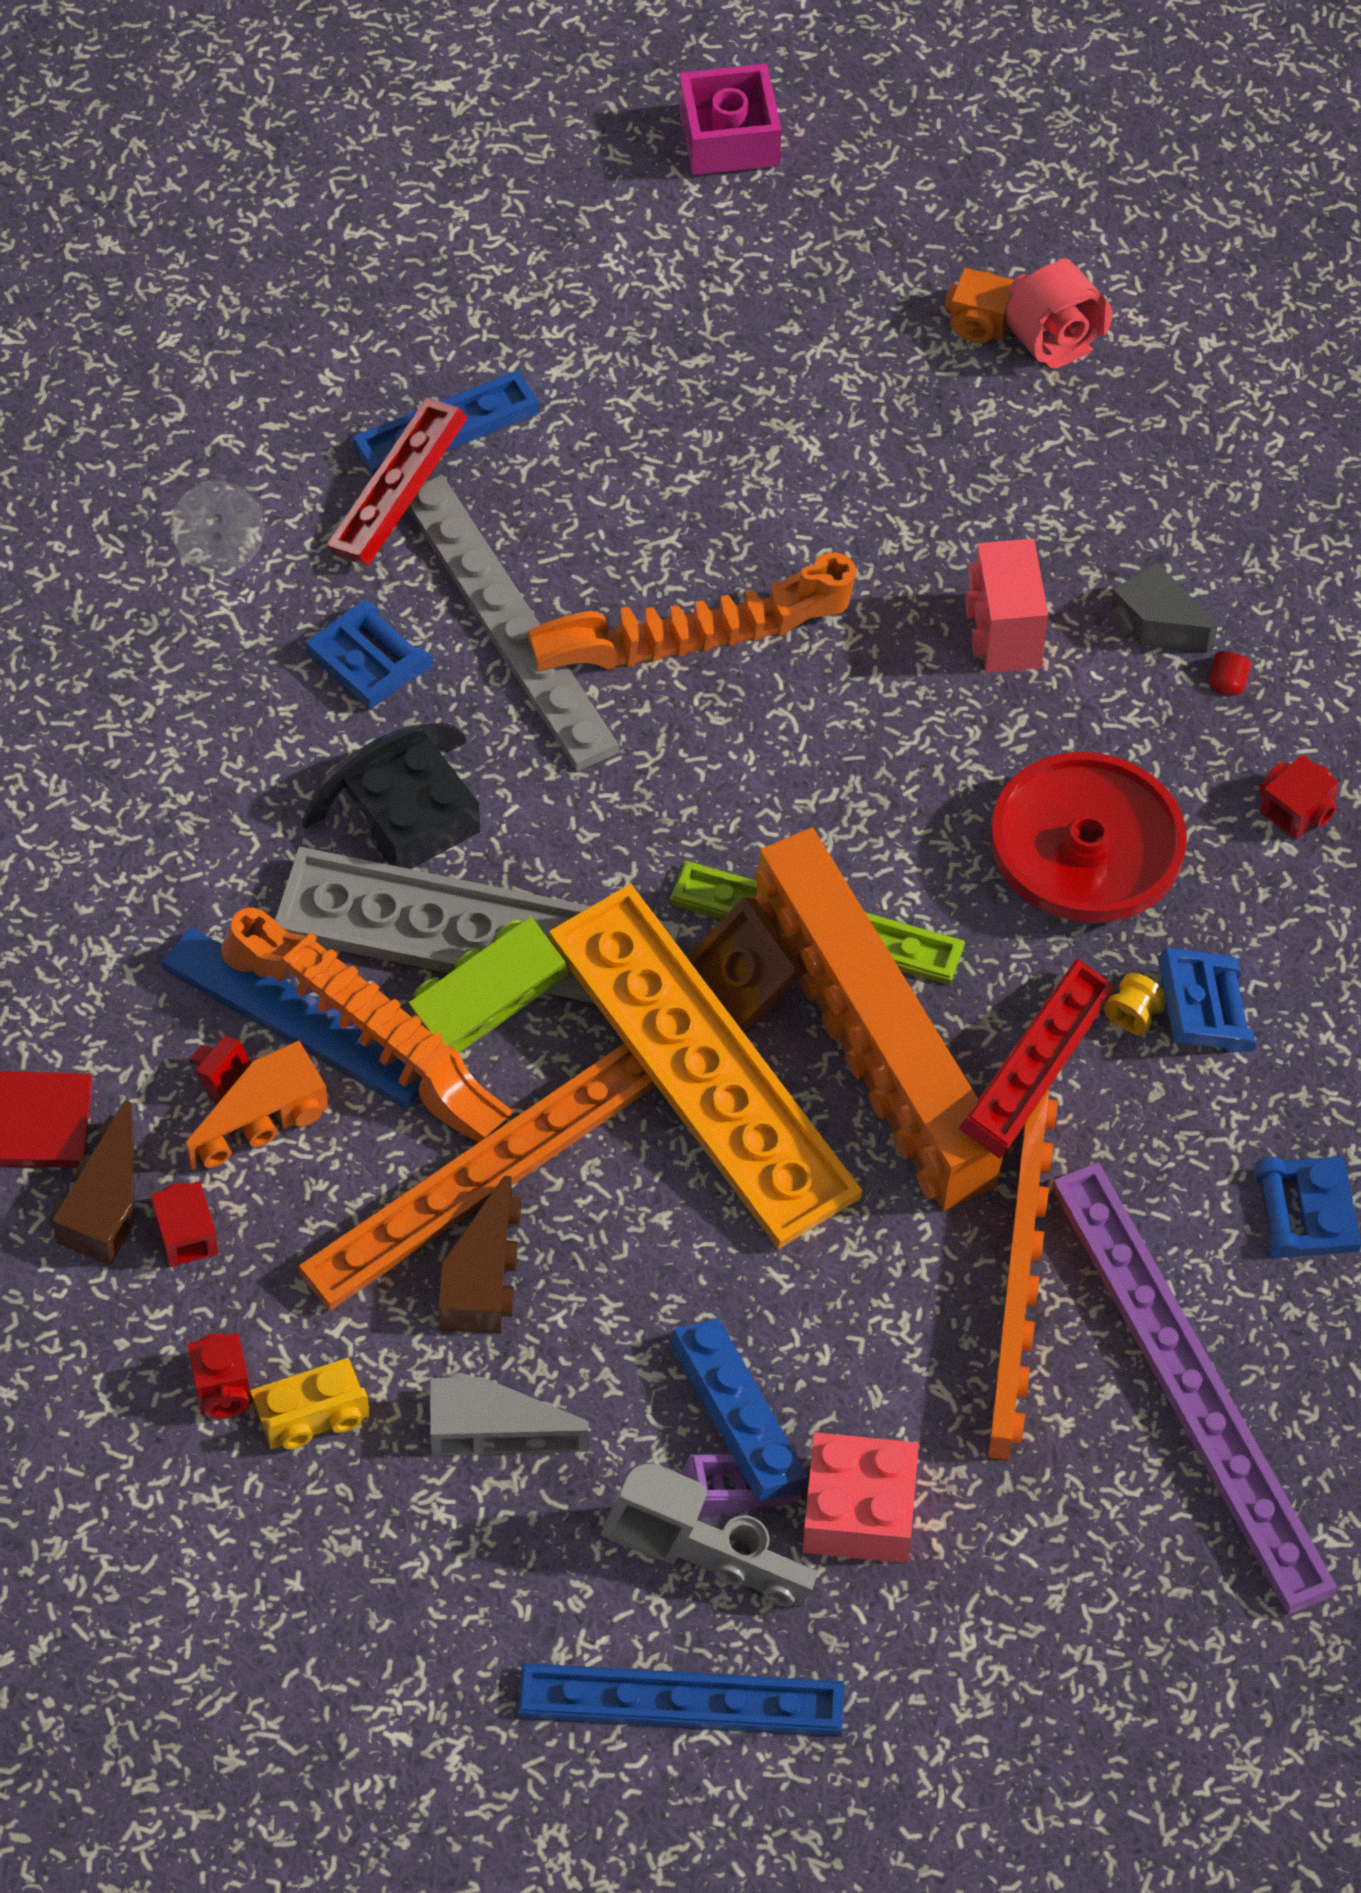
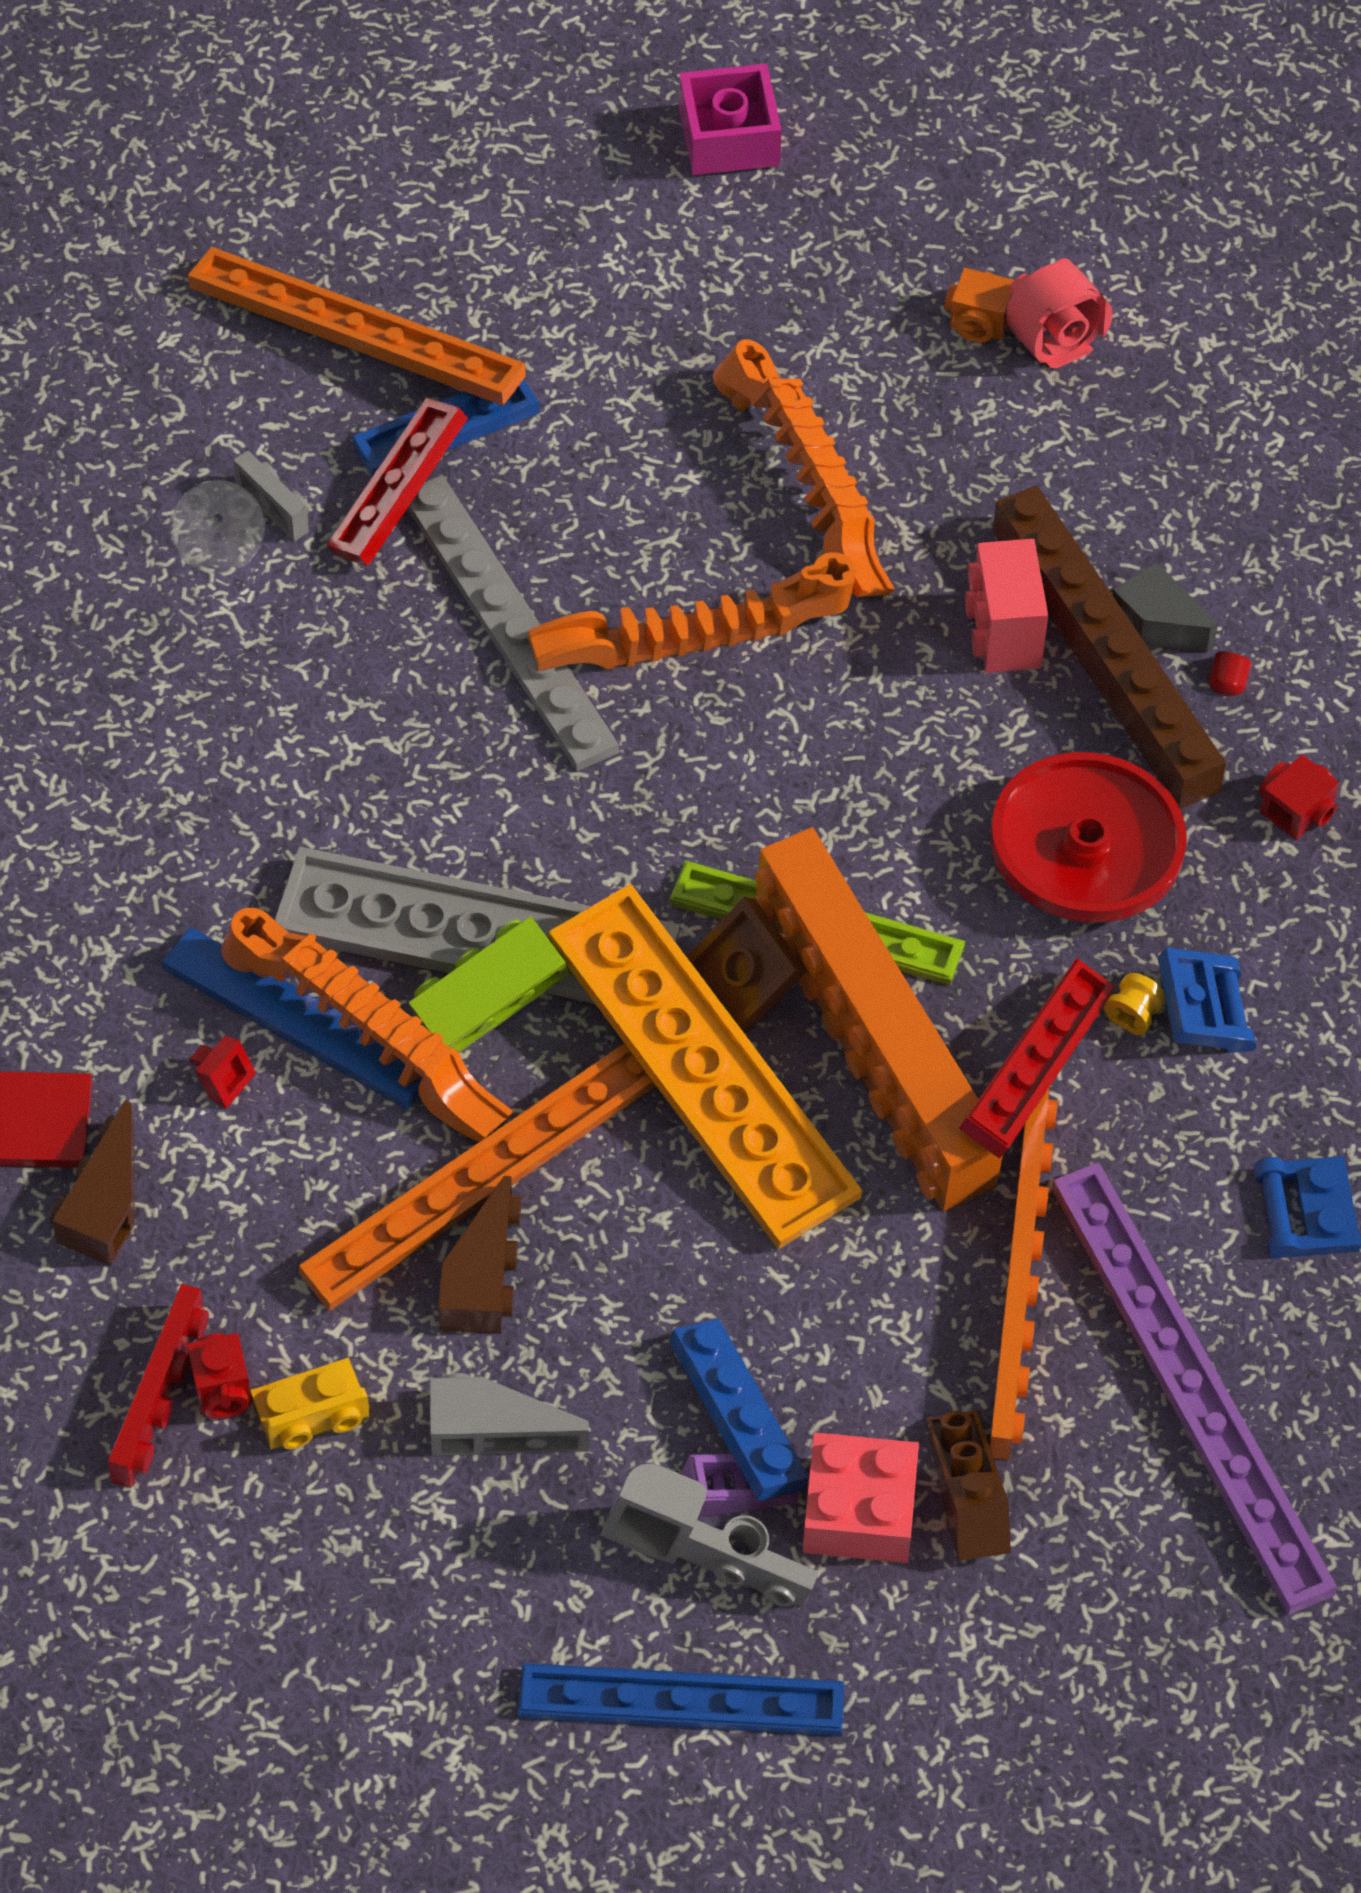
red brick [151,1181,219,1268] -> none
orange slope [185,1041,328,1171] -> none
black piece [303,723,480,869] -> none
blue plate [306,600,434,710] -> none
none -> red plate [108,1283,209,1488]
none -> orange plate [188,246,526,406]
none -> light grey plate [234,450,309,542]
none -> orange piece [713,339,895,597]
none -> reddish brown slope [926,1410,1011,1561]
none -> reddish brown brick [993,485,1226,809]

